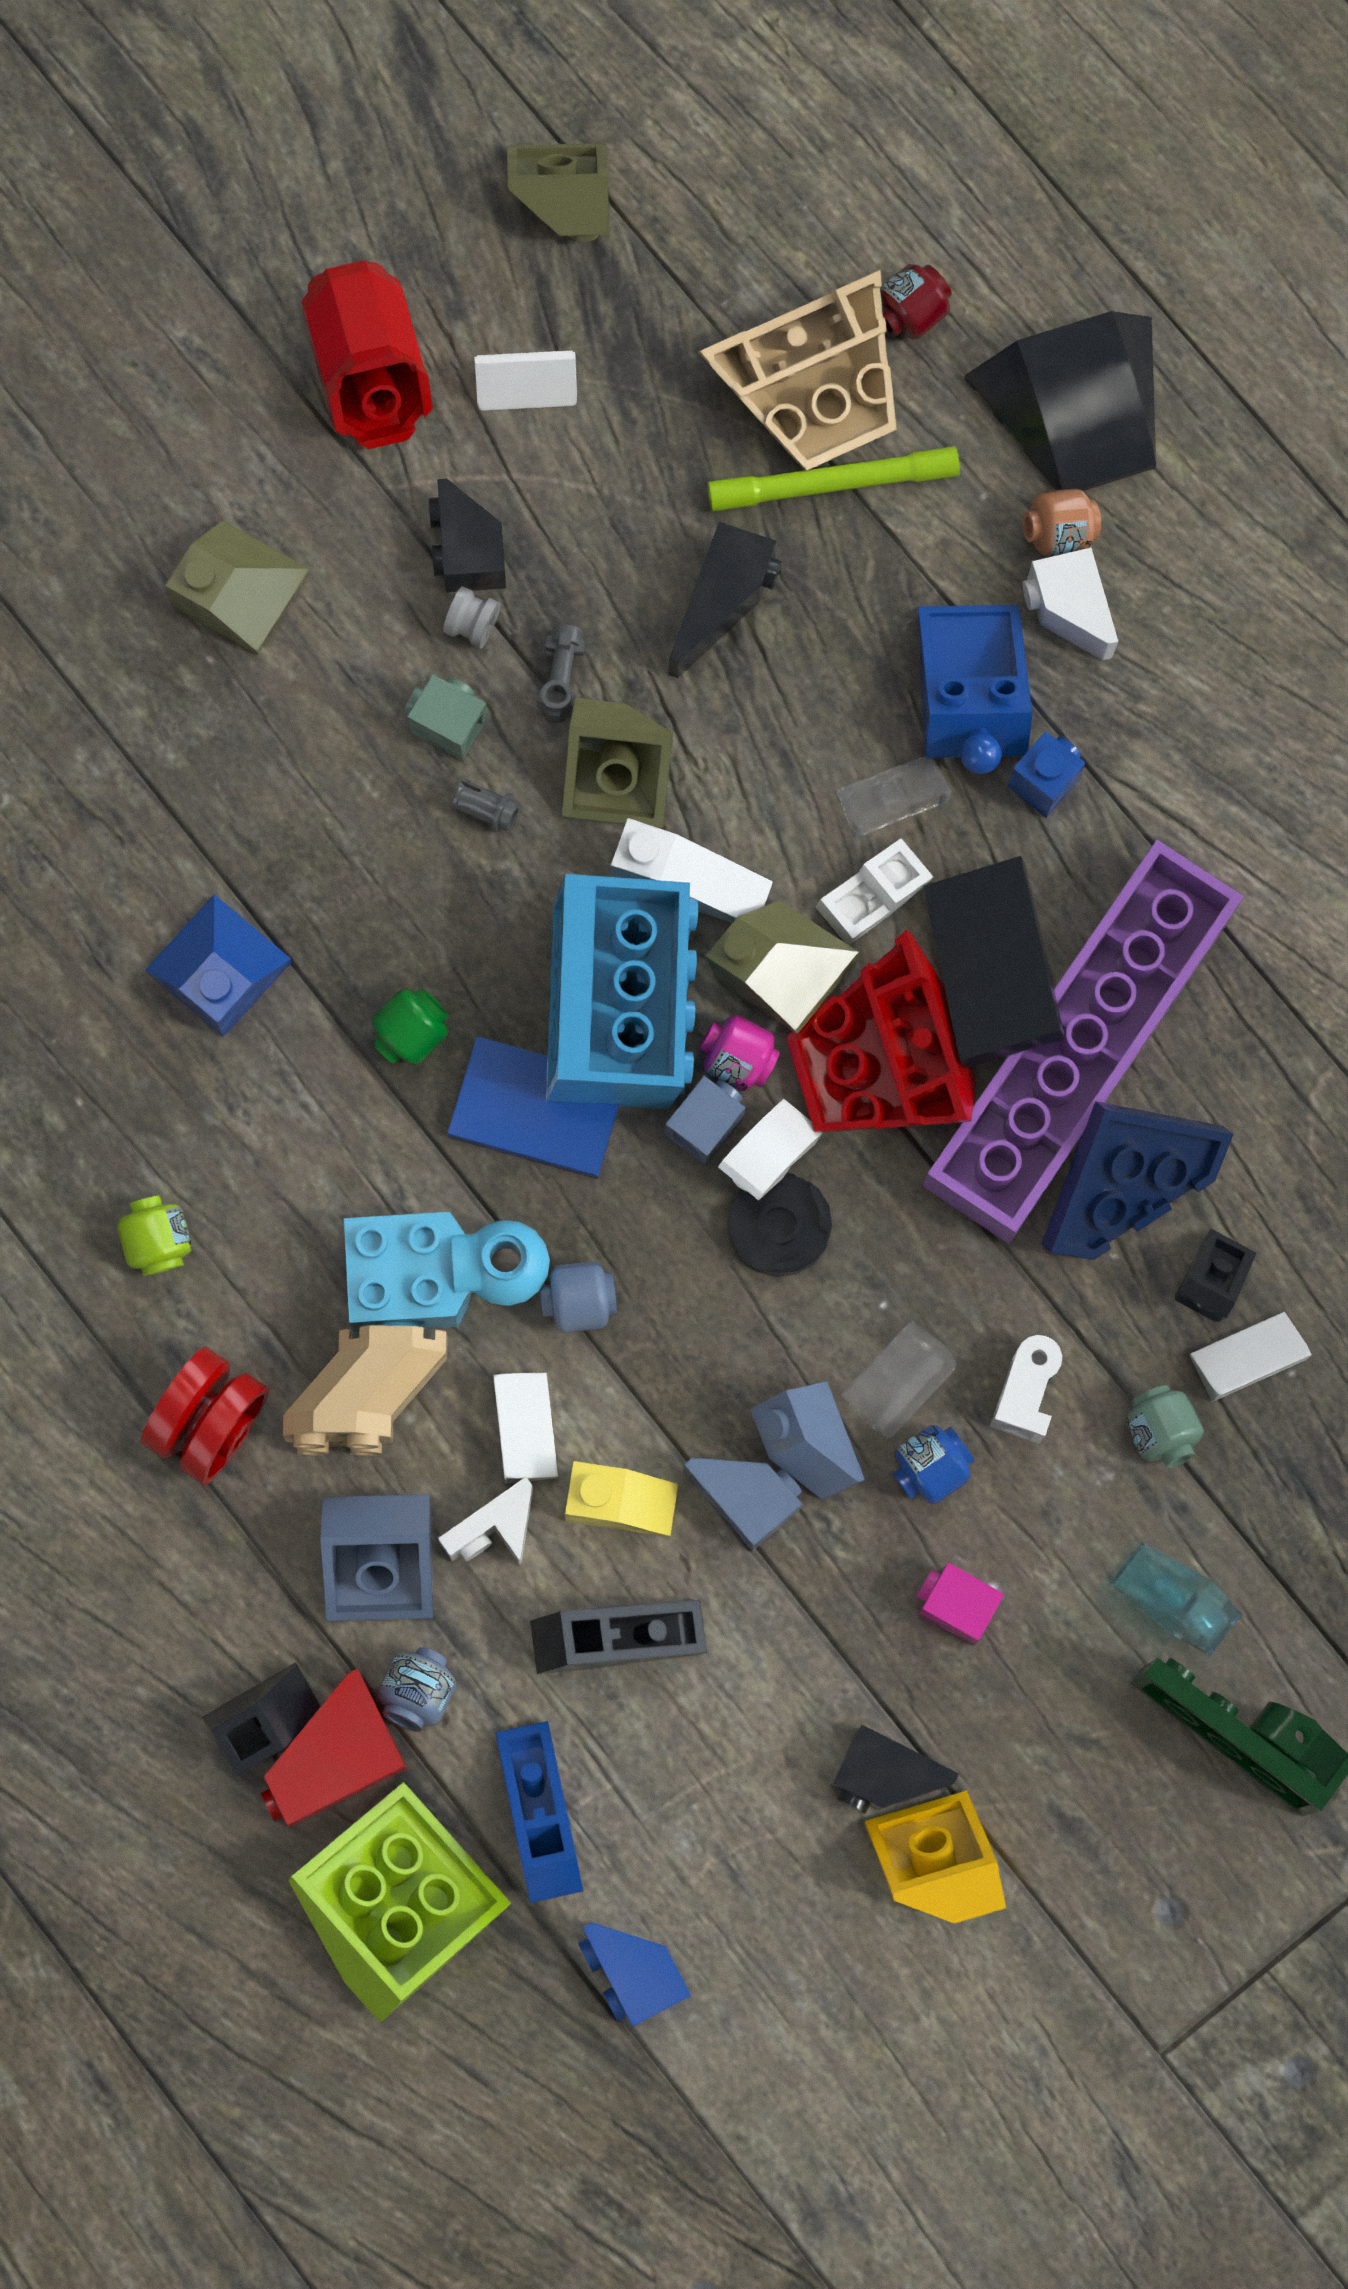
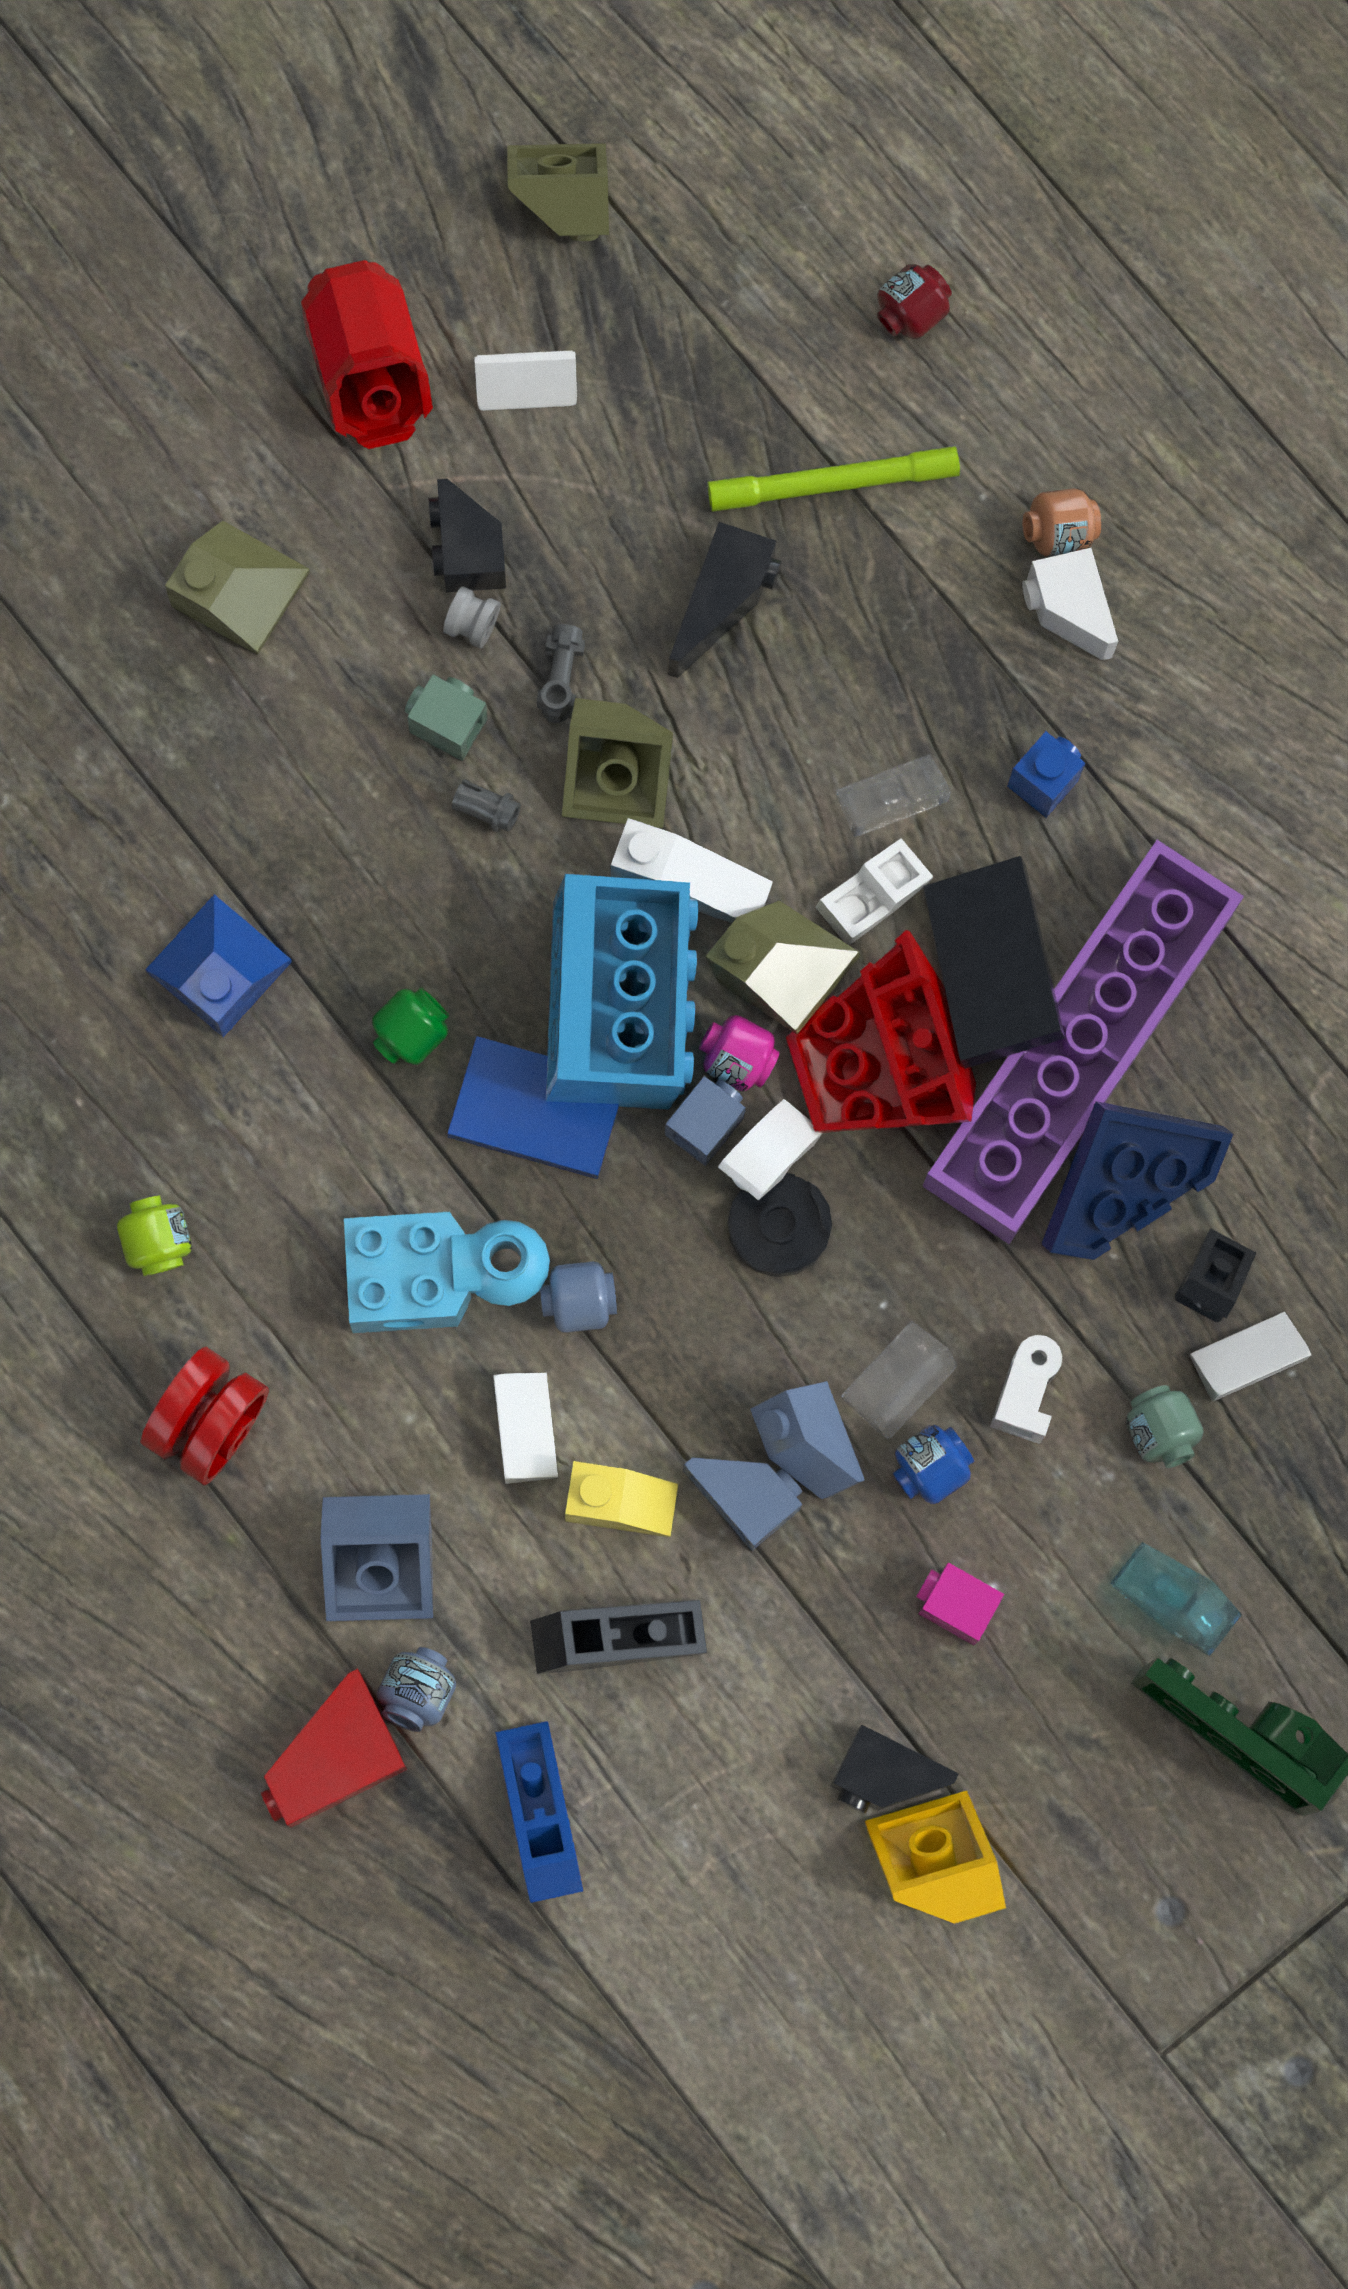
black slope [202,1662,321,1776] -> none
tan brick [283,1325,448,1456] -> none
lime slope [288,1782,511,2023] -> none
white slope [438,1477,533,1565] -> none
blue slope [578,1922,691,2027] -> none
tan wedge [698,270,897,471] -> none
blue slope [918,605,1032,774] -> none
black wedge [964,311,1156,491] -> none

